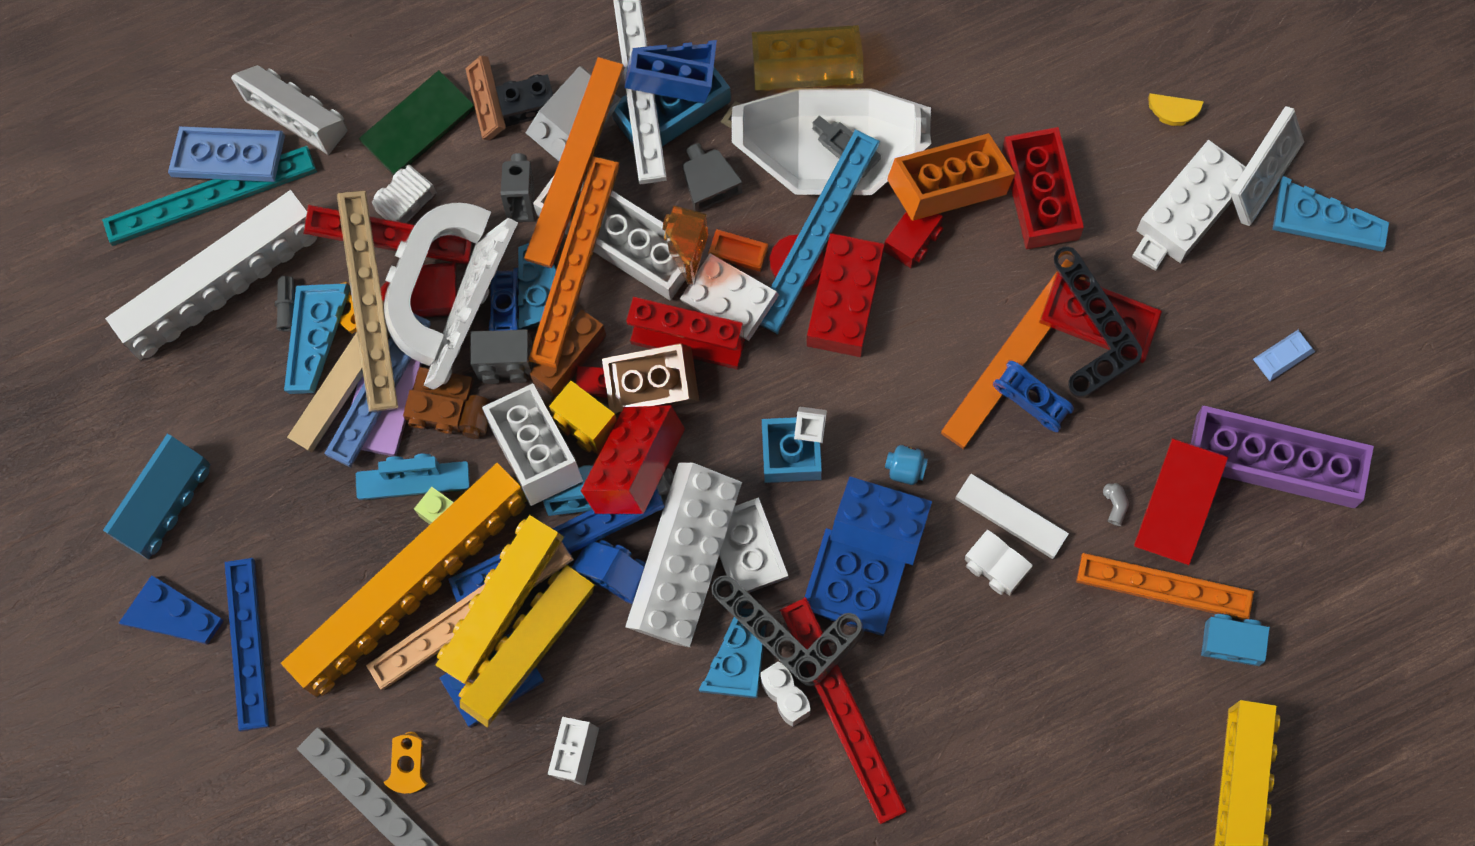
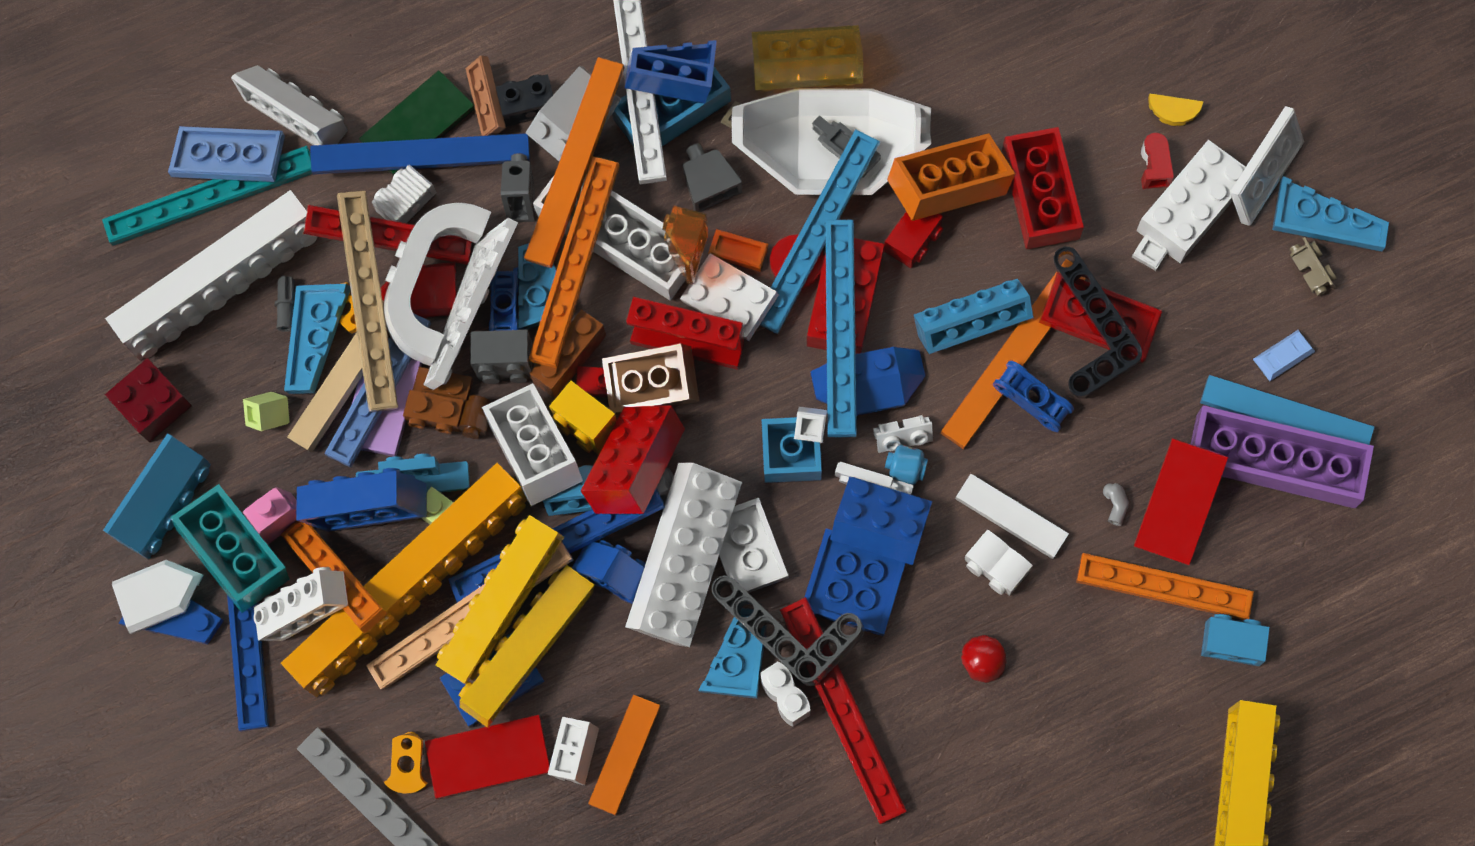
none -> dark red brick [104,358,192,443]
none -> white tile [112,560,203,634]
none -> teal brick [171,484,290,613]
none -> yellowish green panel [243,392,289,431]
none -> bright pink torso [243,487,297,545]
none -> white brick [254,567,348,641]
none -> orange tile [281,521,387,634]
none -> blue brick [296,468,427,532]
none -> blue tile [310,134,530,174]
none -> red tile [425,715,550,799]
none -> orange tile [588,694,661,816]
none -> blue wedge [810,347,925,416]
none -> dark azure tile [825,220,856,437]
none -> white hinge [835,462,913,495]
none -> white hinge [873,415,933,453]
none -> dark azure brick [914,279,1033,354]
none -> red hair [961,635,1006,683]
none -> red leg [1141,133,1174,189]
none -> dark azure tile [1200,375,1374,445]
none -> dark tan hinge [1290,237,1337,296]

